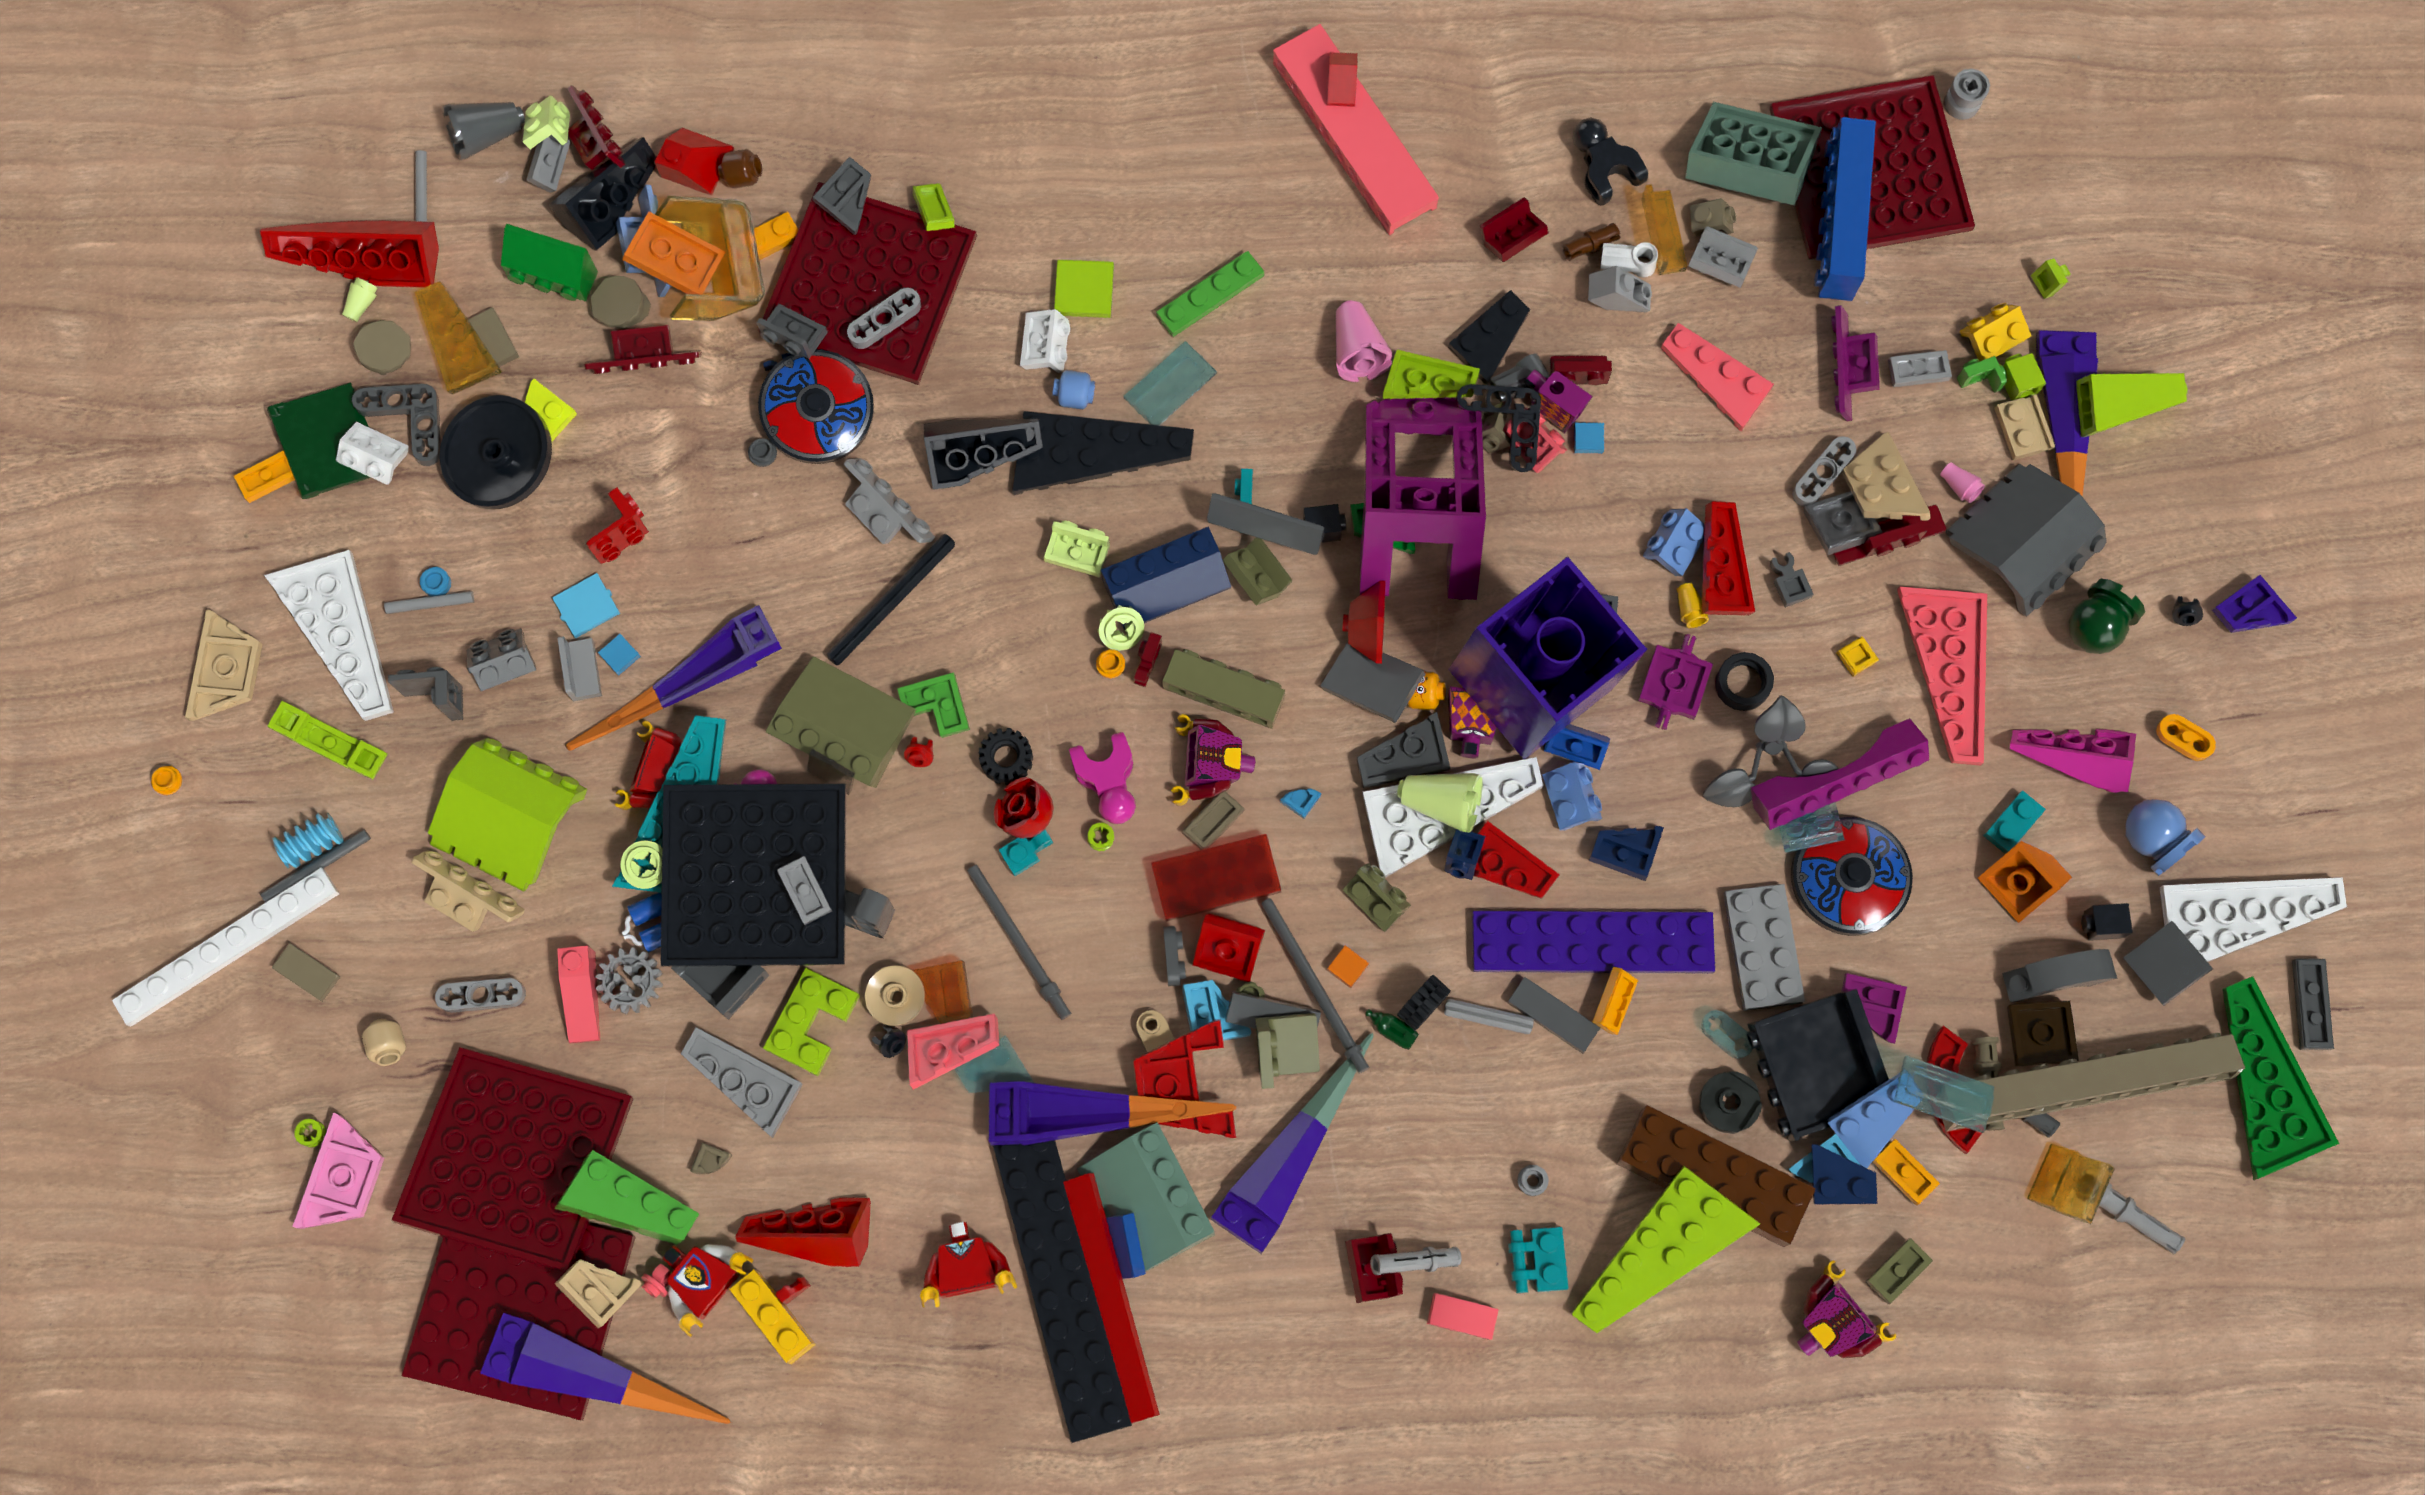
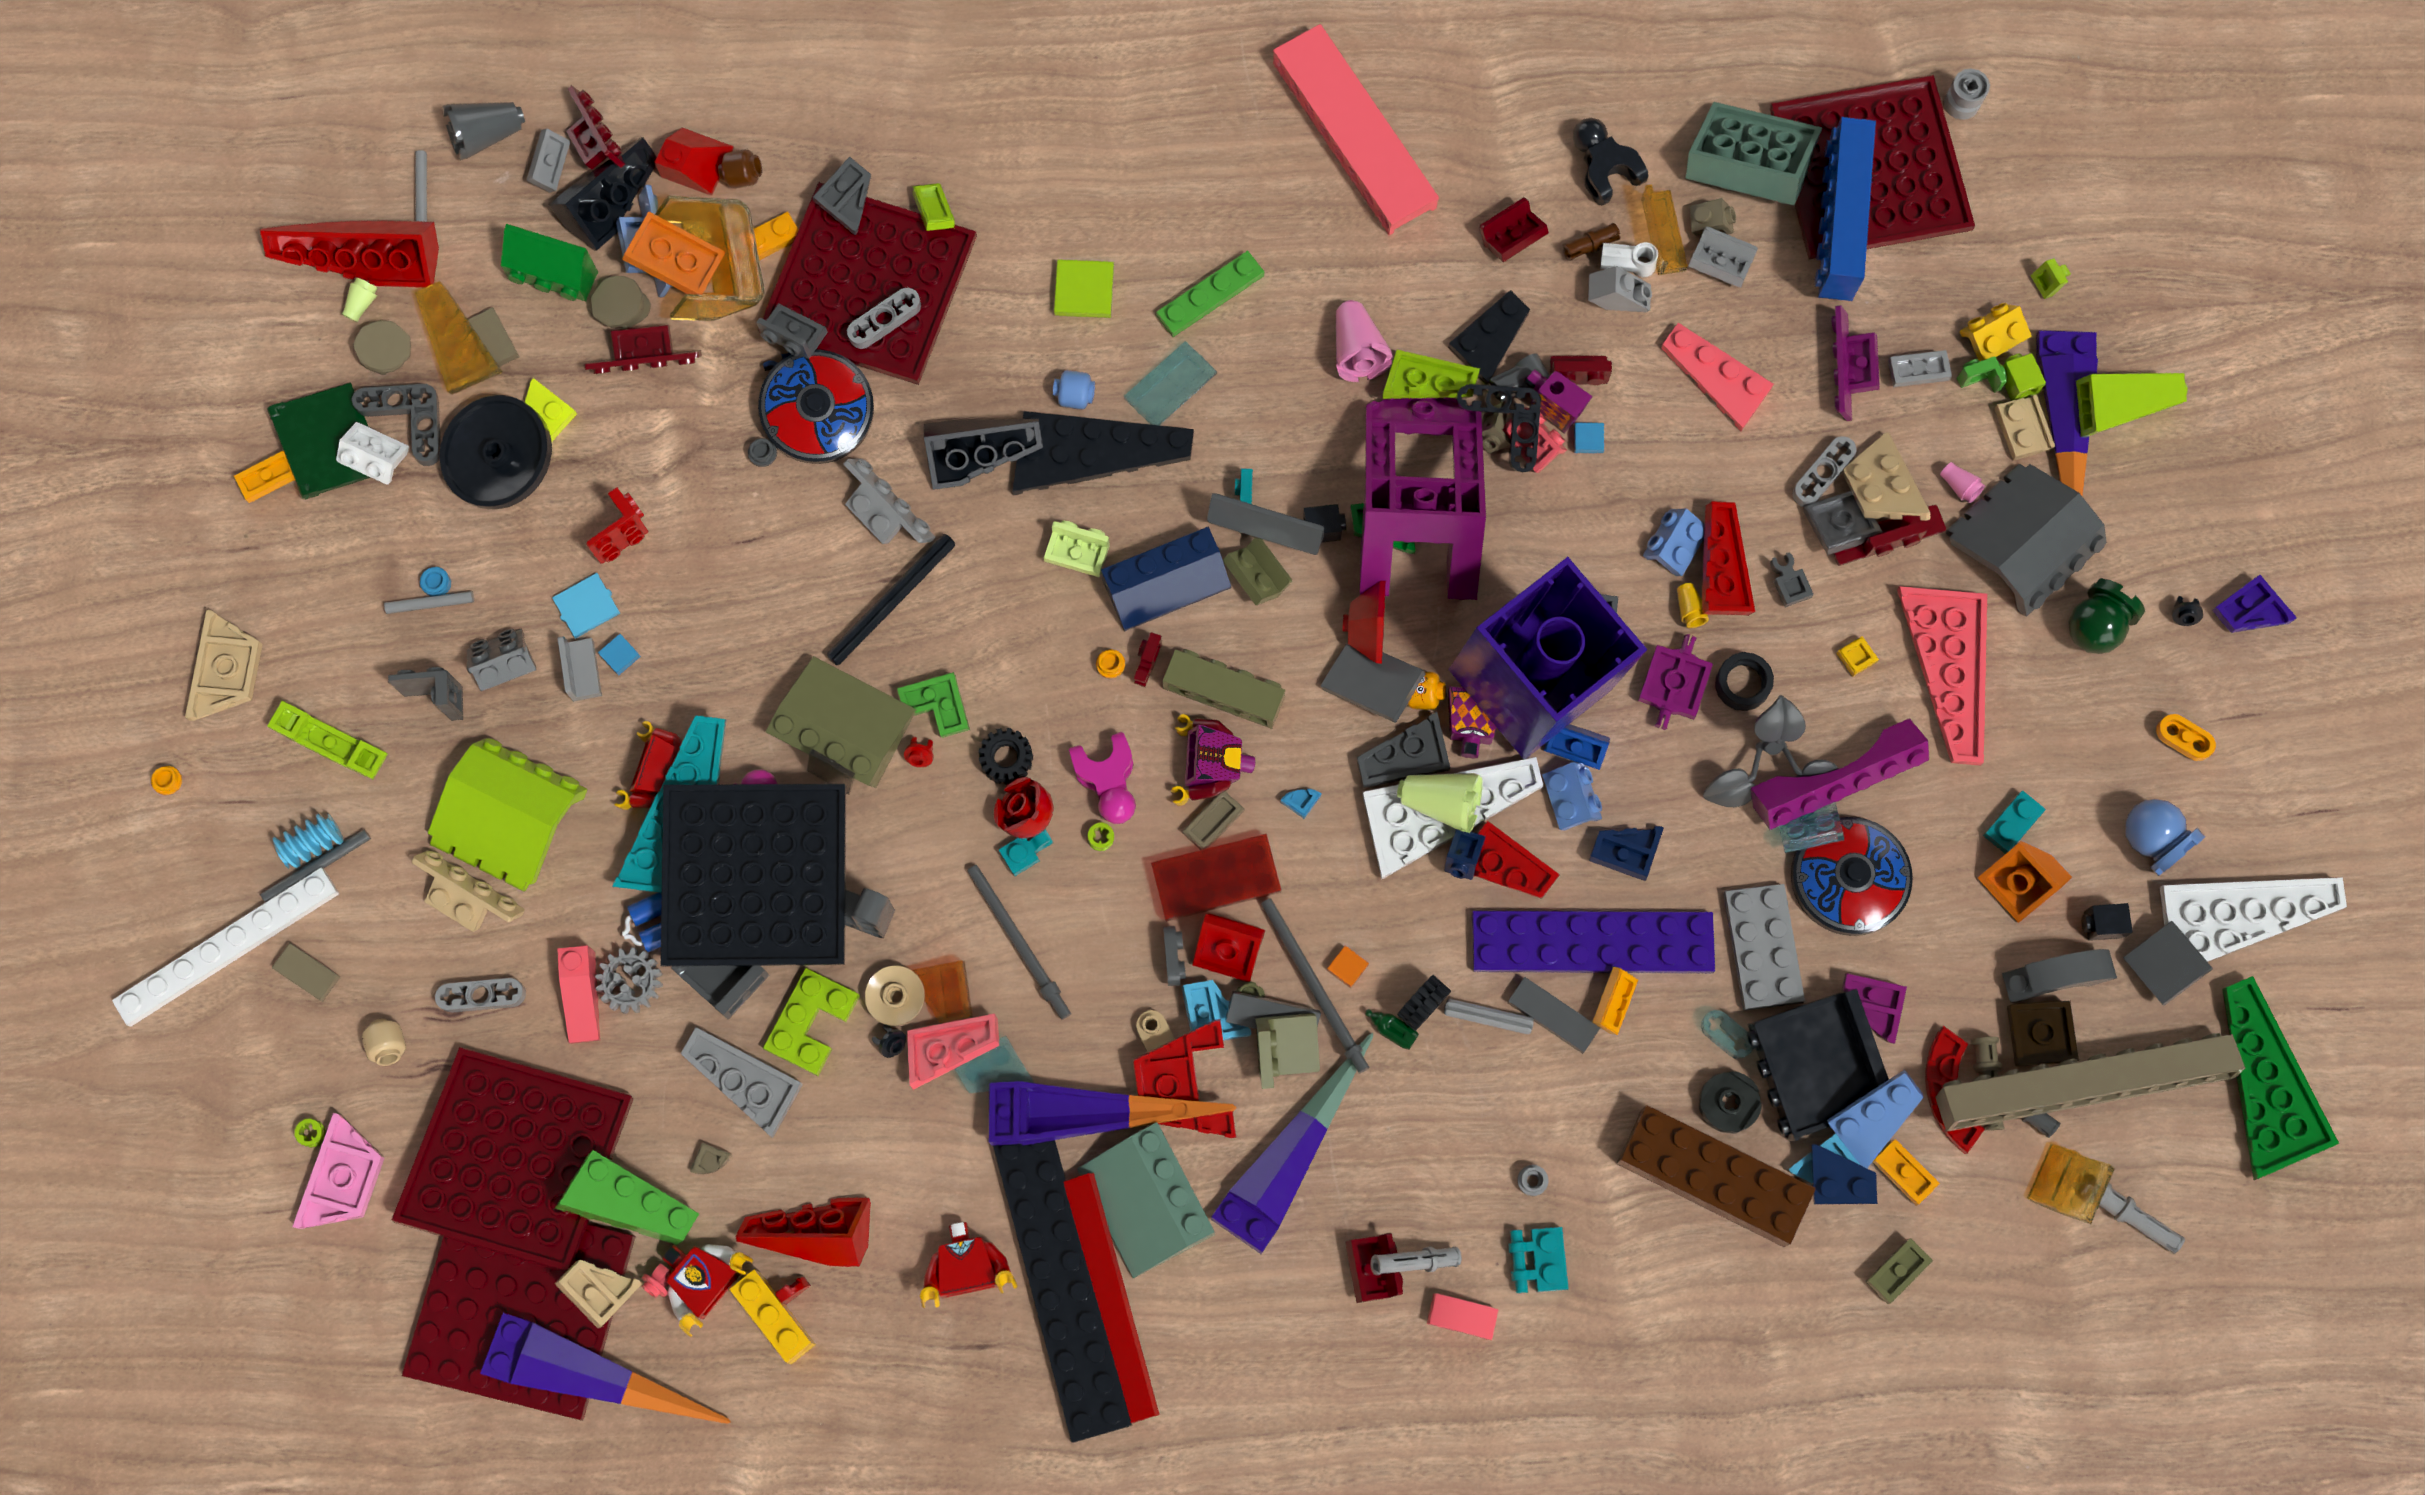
white wing [264,550,394,721] -> none
yellowish green bracket [522,95,570,149] -> none
dark purple plate [566,605,782,751] -> none
yellowish green gear [620,841,662,889] -> none
light grey plate [777,856,832,925] -> none
white bracket [1020,309,1070,373] -> none
yellowish green gear [1098,605,1144,651] -> none
blue slope [1106,1213,1146,1279] -> none
slope [1327,52,1358,107] -> none
olive bracket [1343,863,1411,932] -> none
lime wing [1572,1166,1760,1333] -> none
torso [1797,1261,1896,1358] -> none
clear light blue piece [1894,1055,1994,1133] -> none
dark pink wedge [2010,729,2136,793] -> none
dark grey tile [2292,959,2334,1050] -> none

